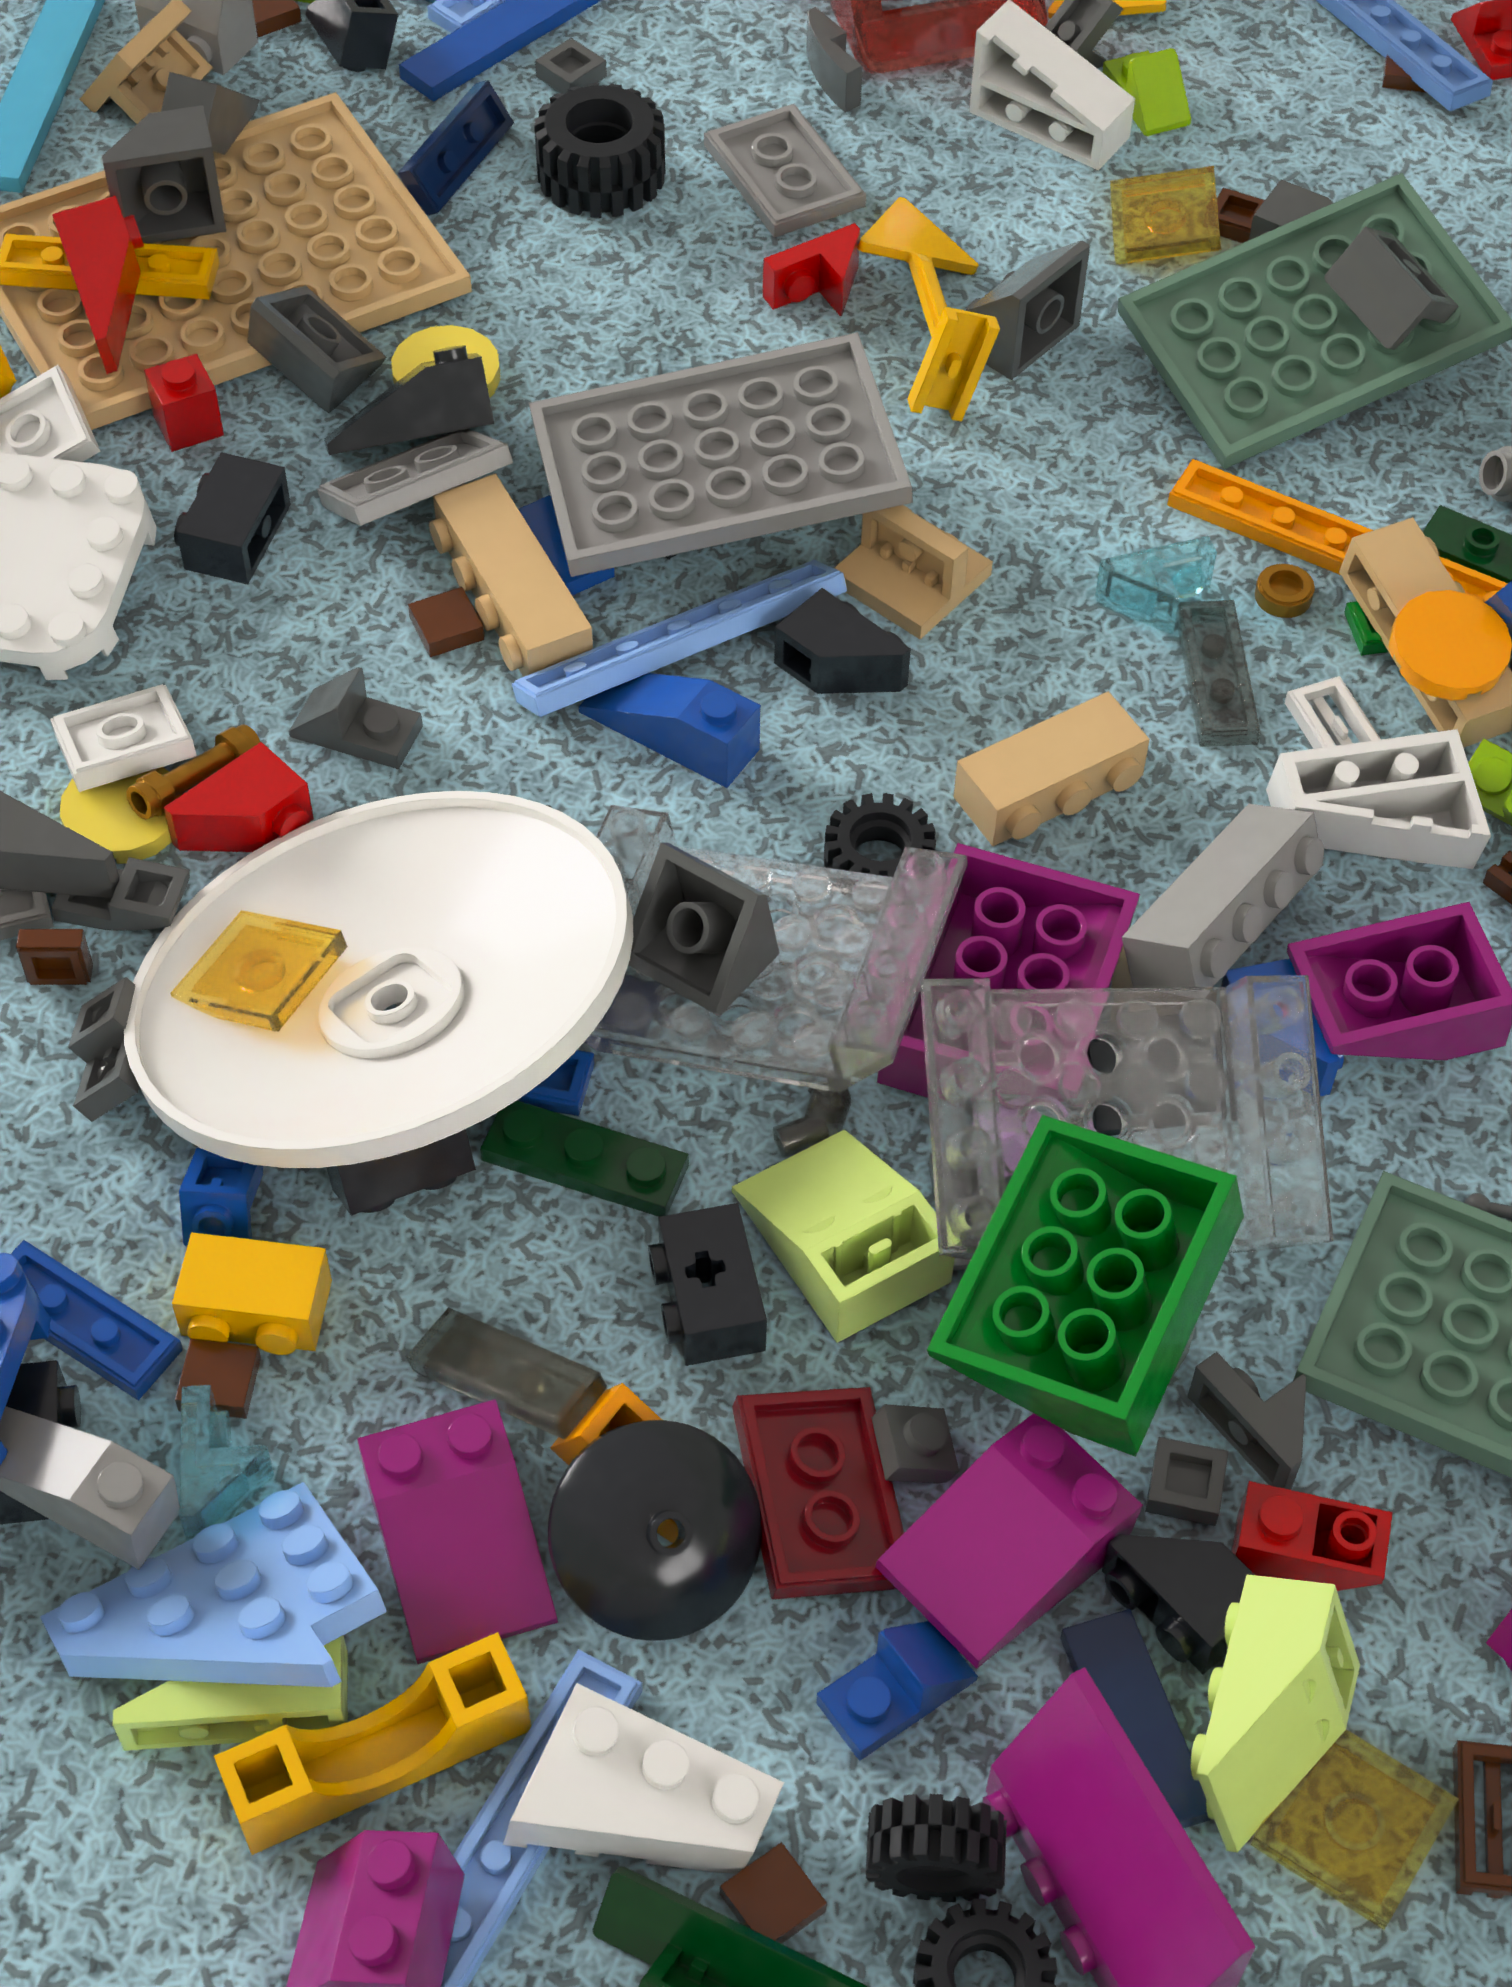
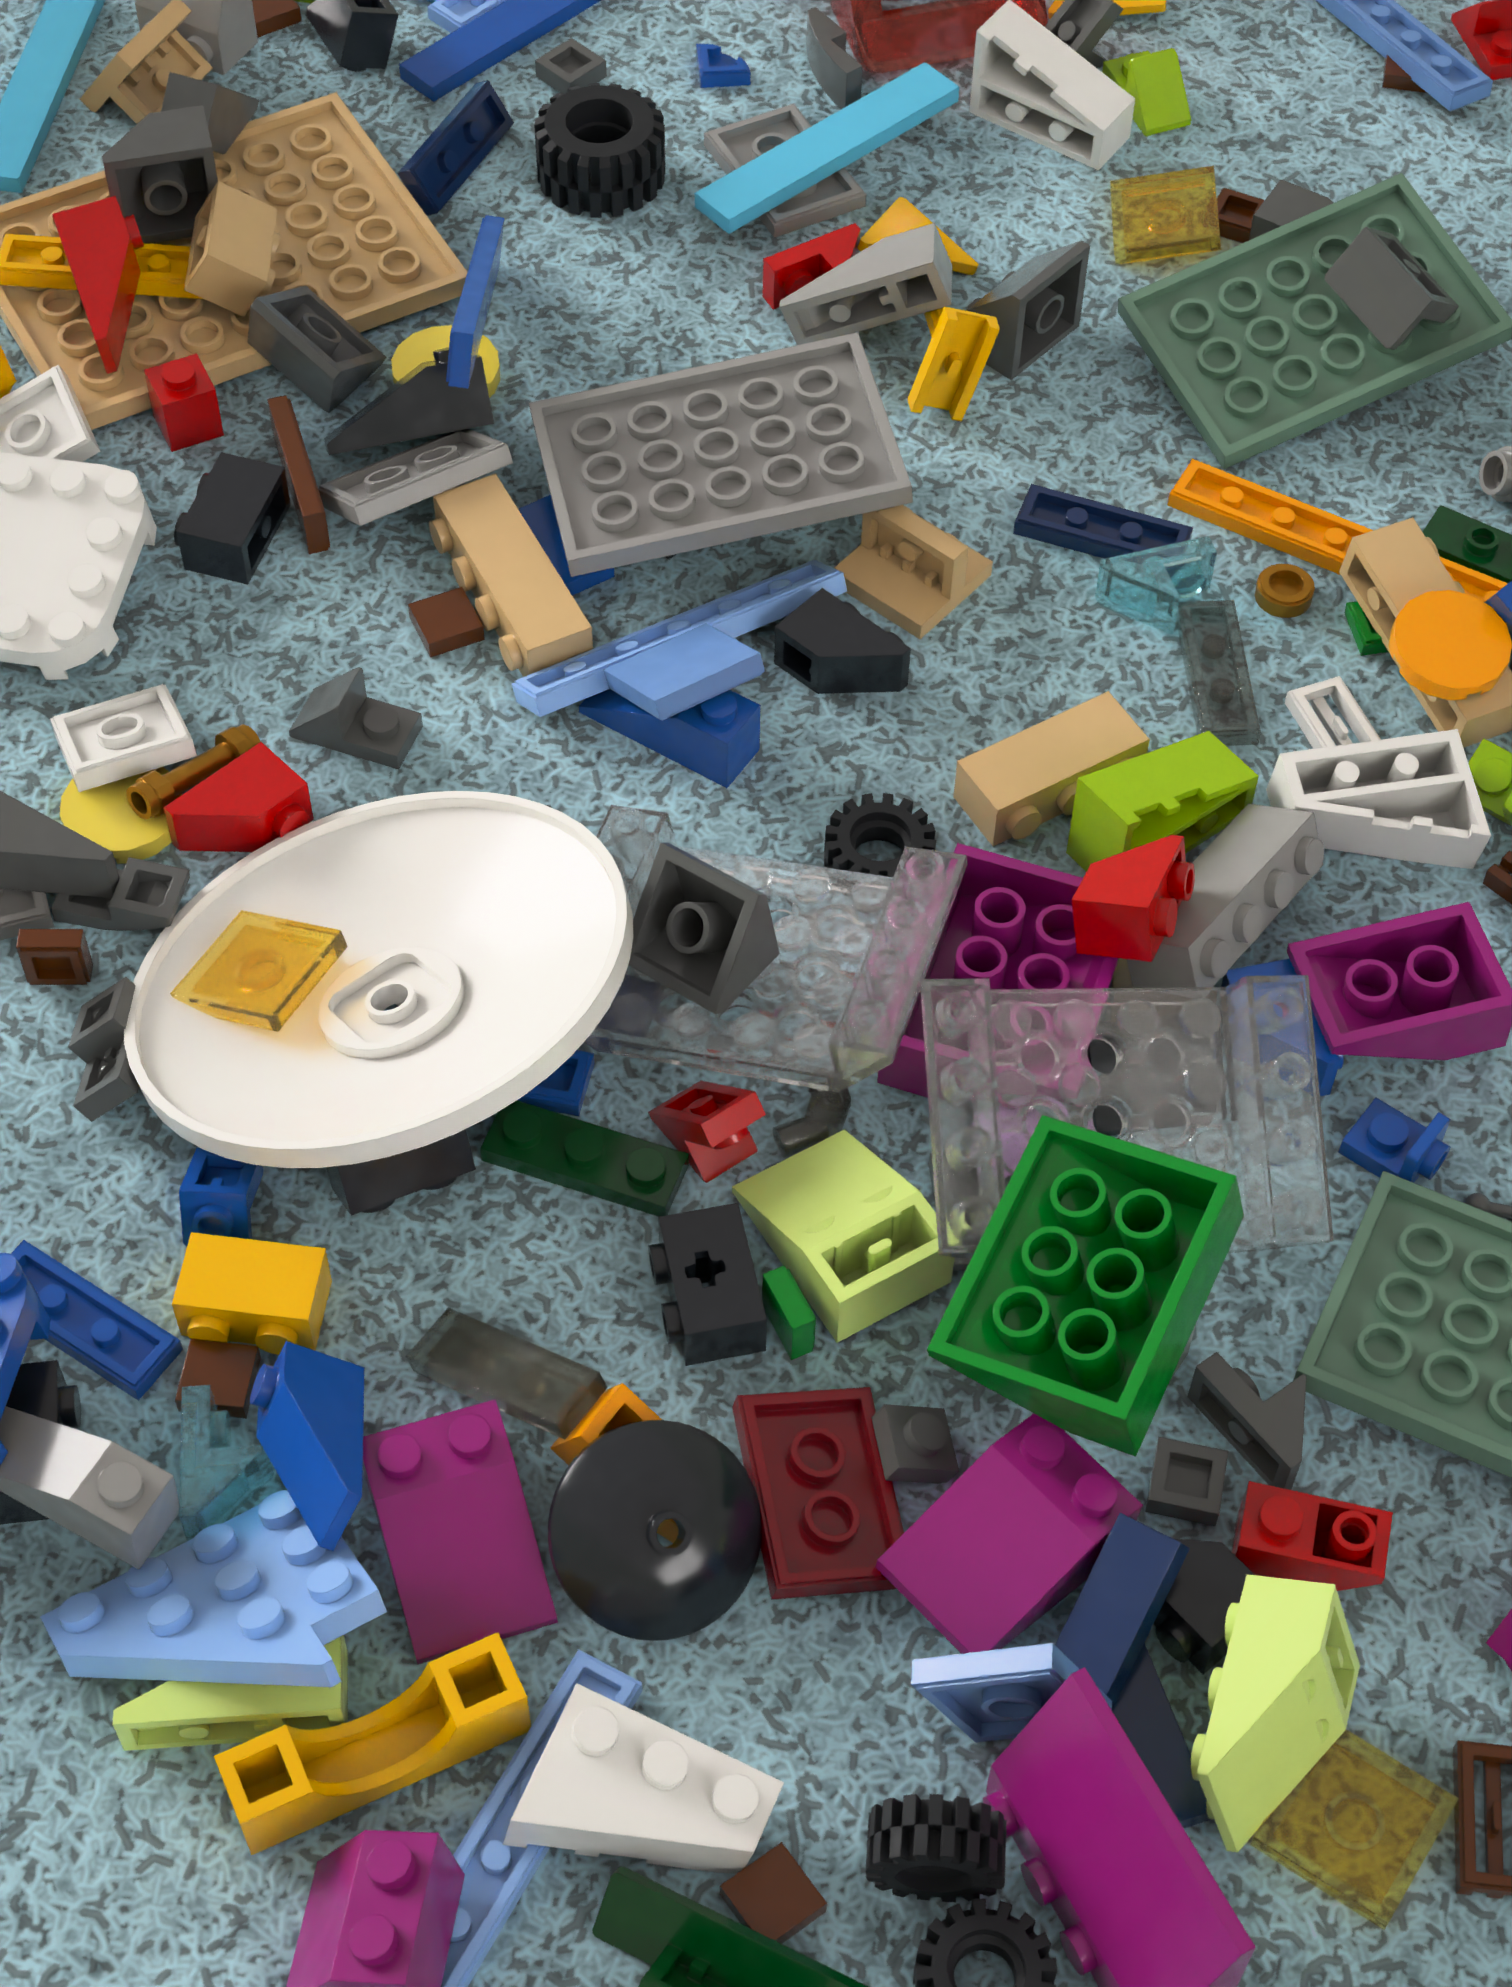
blue slope [816,1621,978,1761] -> none
none -> tan brick [184,181,280,317]
none -> blue slope [250,1341,364,1551]
none -> reddish brown tile [267,395,331,554]
none -> blue tile [446,215,504,389]
none -> medium blue tile [603,623,765,721]
none -> red slope [648,1080,766,1183]
none -> medium azure tile [695,62,959,234]
none -> blue tile [696,44,751,88]
none -> green tile [762,1265,816,1360]
none -> light grey slope [779,223,952,345]
none -> medium blue tile [911,1643,1112,1742]
none -> dark blue tile [1013,484,1193,578]
none -> dark blue tile [1055,1513,1190,1708]
none -> lime wedge [1066,731,1259,872]
none -> red slope [1072,835,1195,962]
none -> blue bracket [1338,1097,1450,1183]

